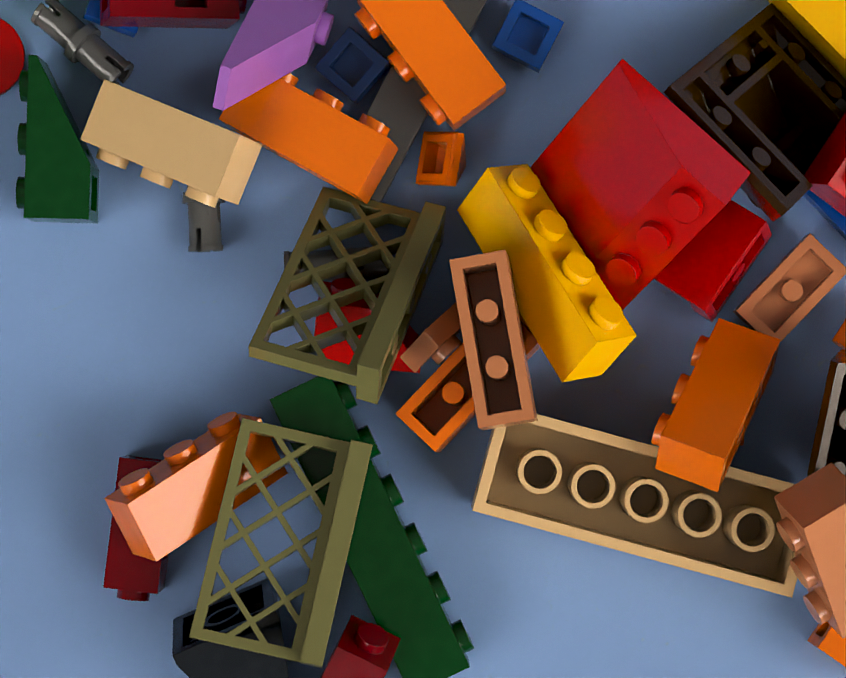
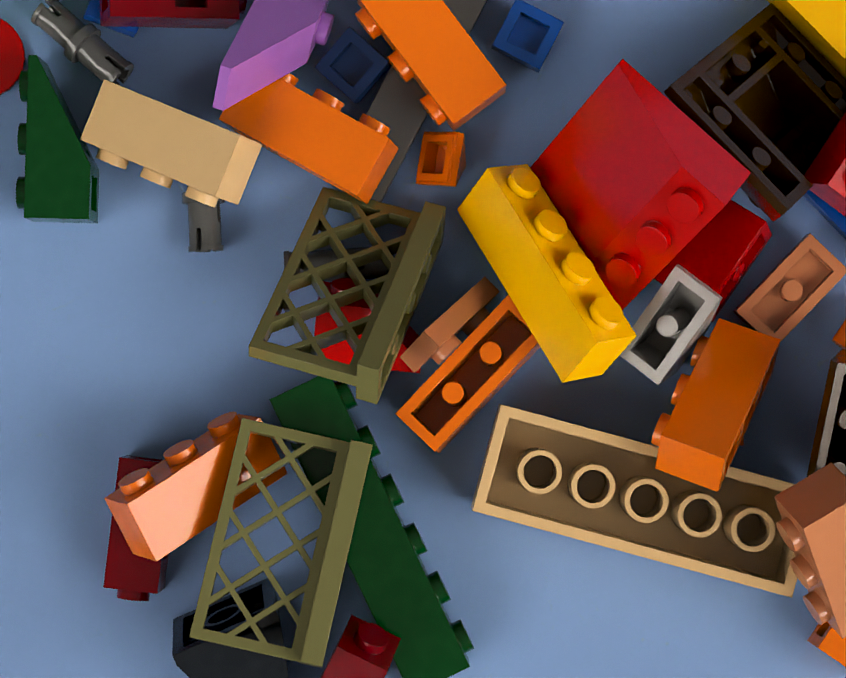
nougat brick [449,250,538,430] -> none
none -> light grey slope [620,264,723,385]

